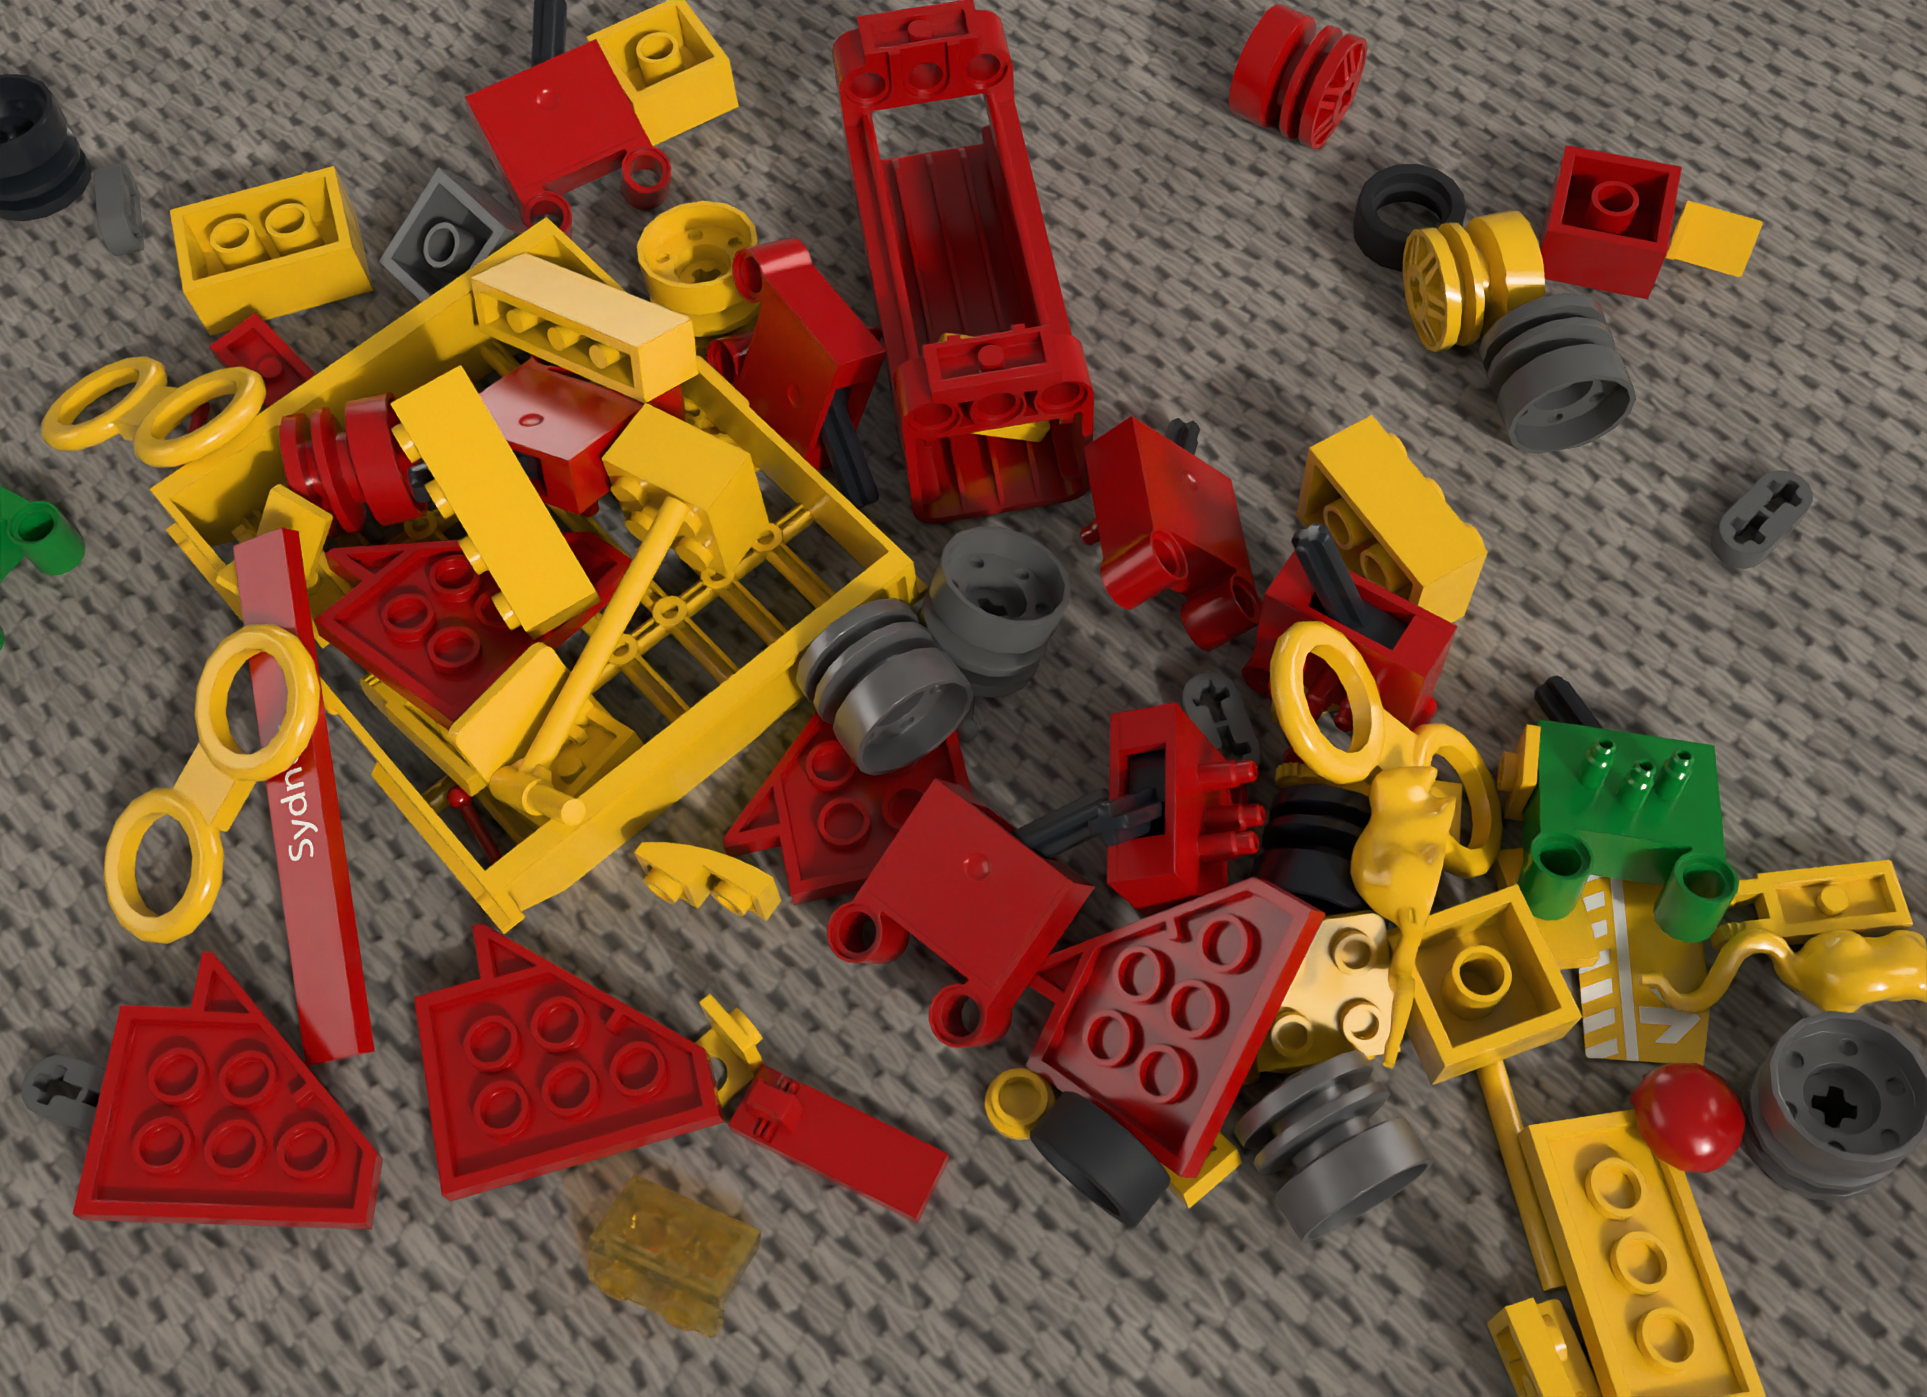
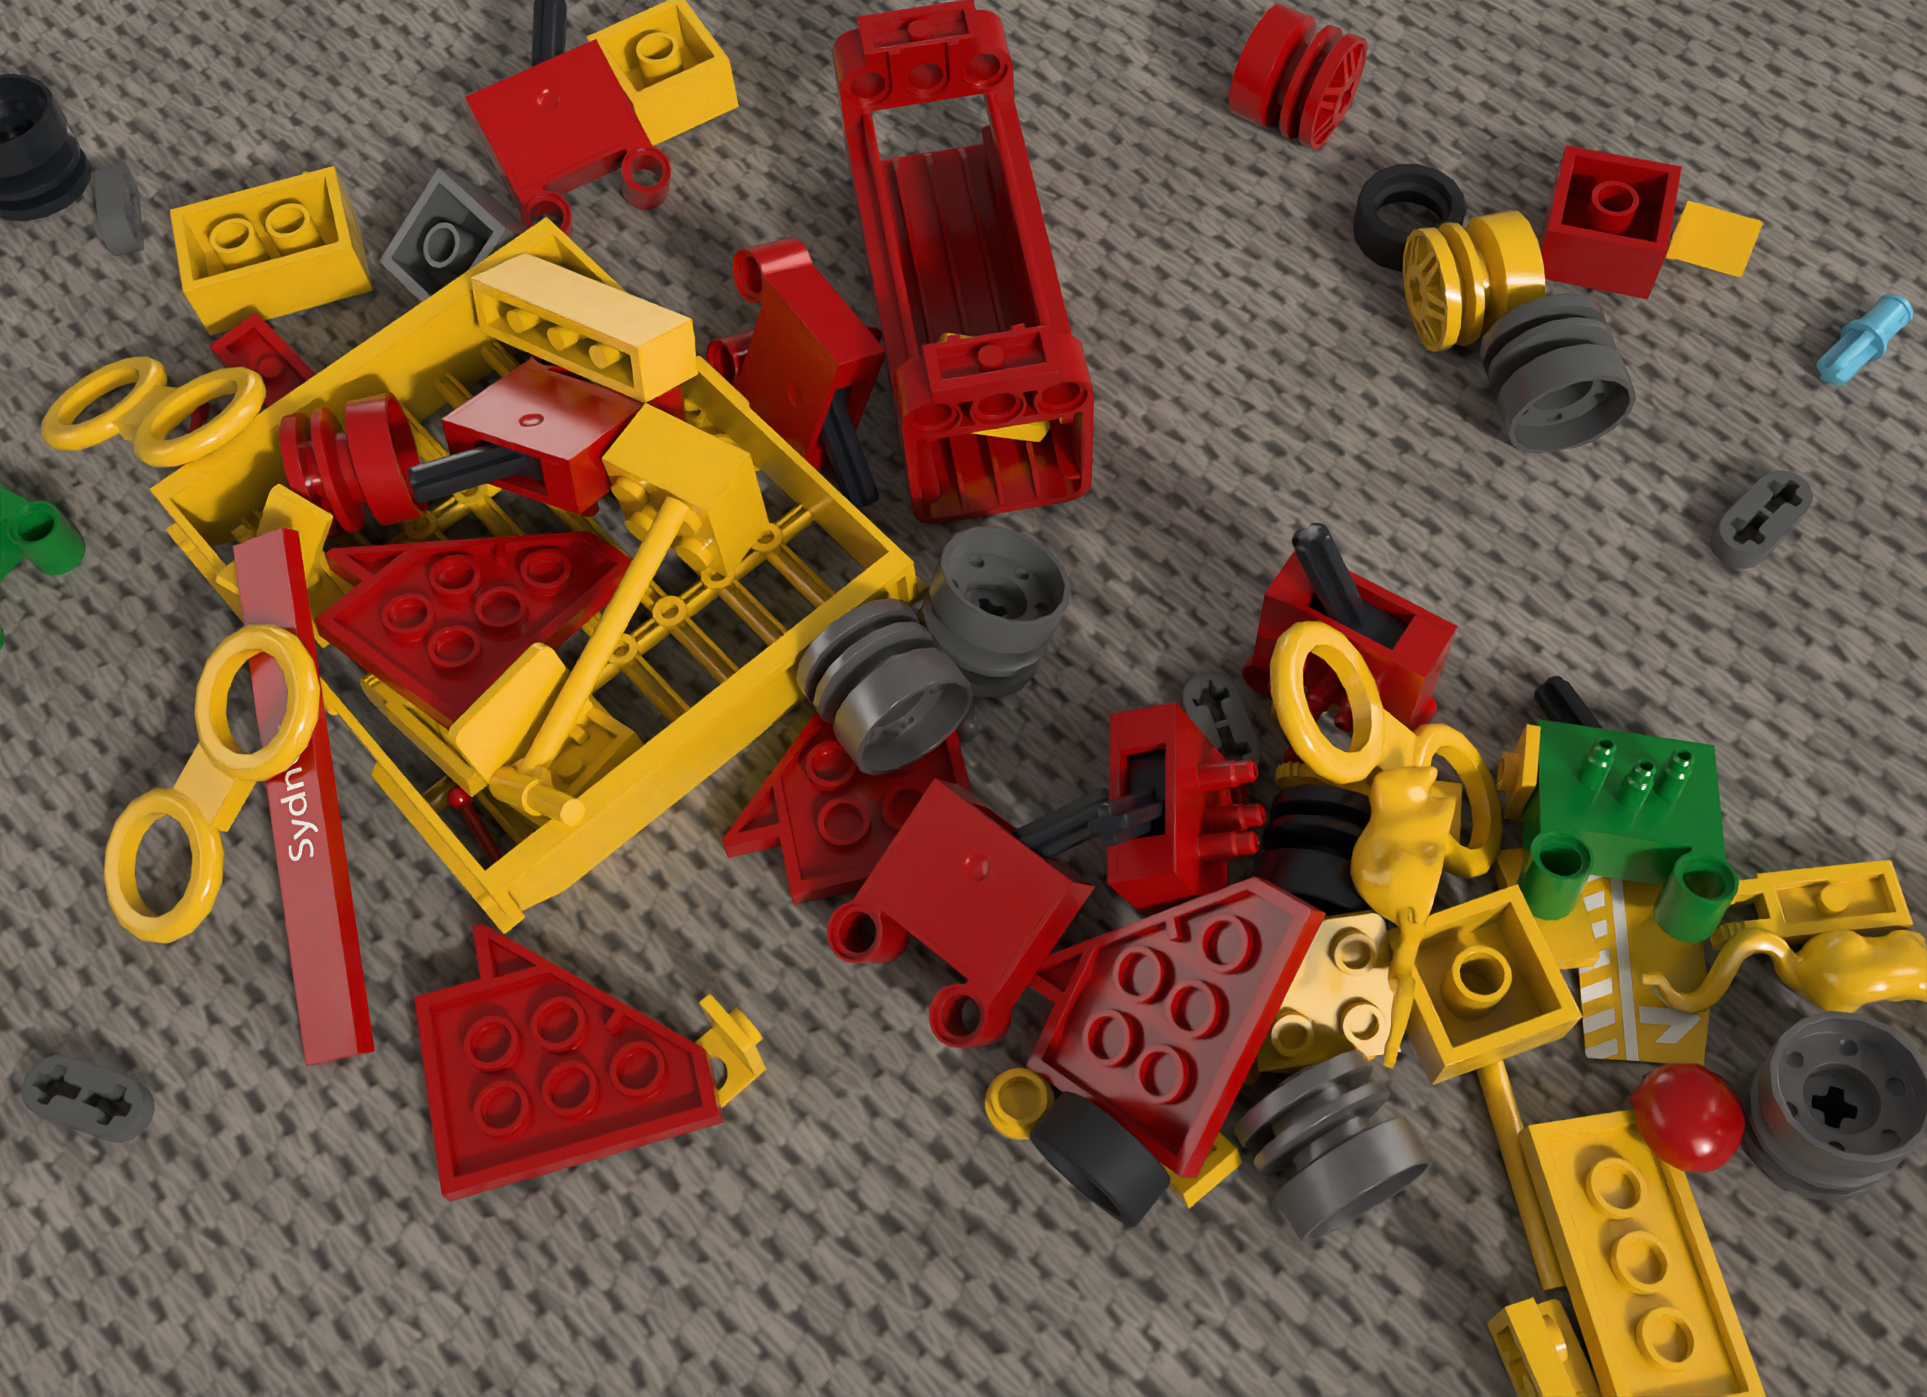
red wing [72,952,383,1230] -> none
yellow brick [390,365,602,640] -> none
clear yellow bracket [588,1174,761,1338] -> none
yellow slope [634,842,782,921] -> none
yellow wheel [637,201,762,357] -> none
red hinge [728,1064,949,1224] -> none
red piece [1080,416,1263,652] -> none
yellow brick [1296,415,1488,623] -> none
none -> medium azure axle [1816,293,1914,386]

